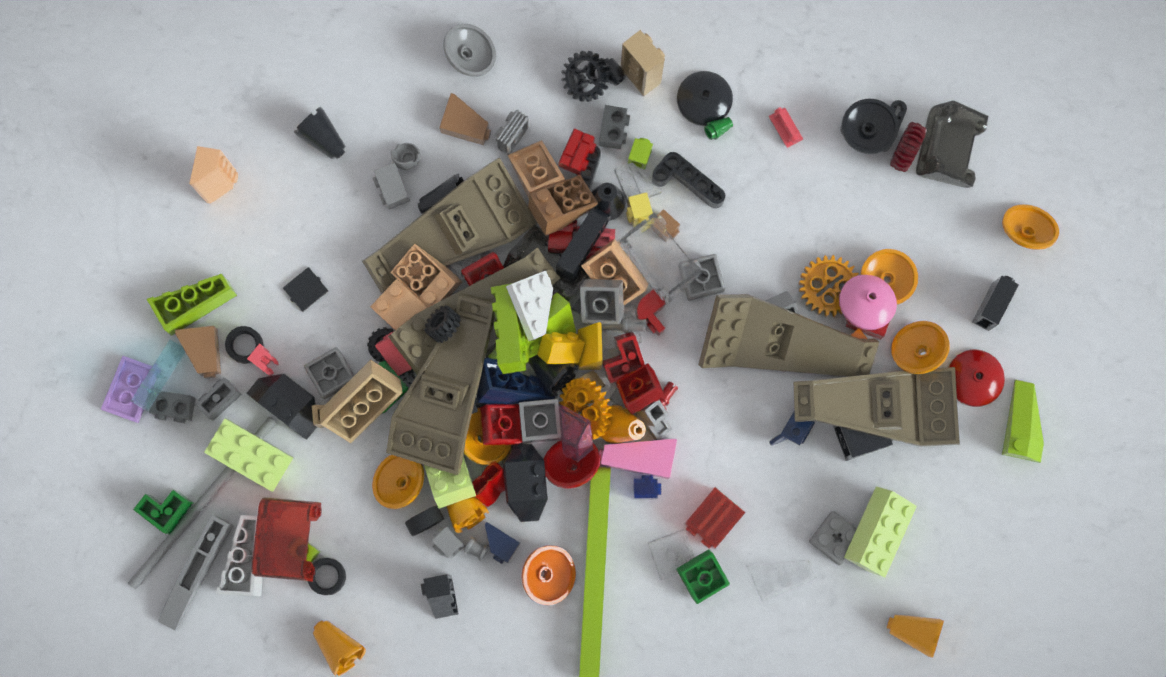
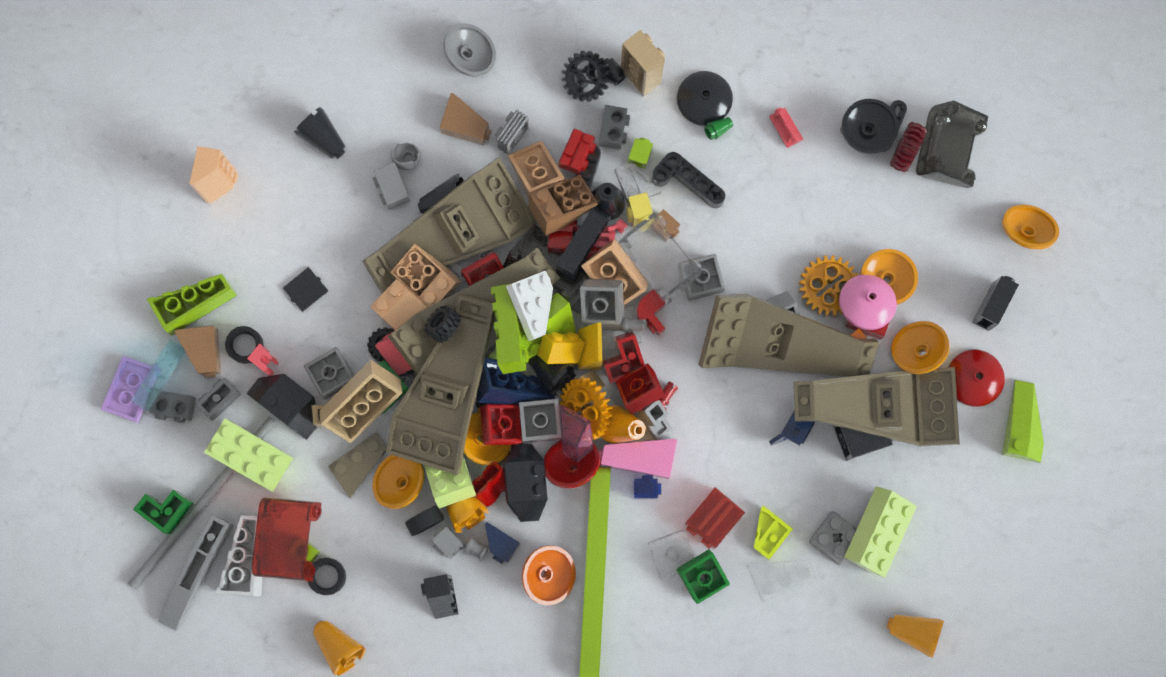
none -> dark tan wing [328,433,387,498]
none -> coral hand [605,219,628,234]
none -> neon yellow wing [753,506,793,560]

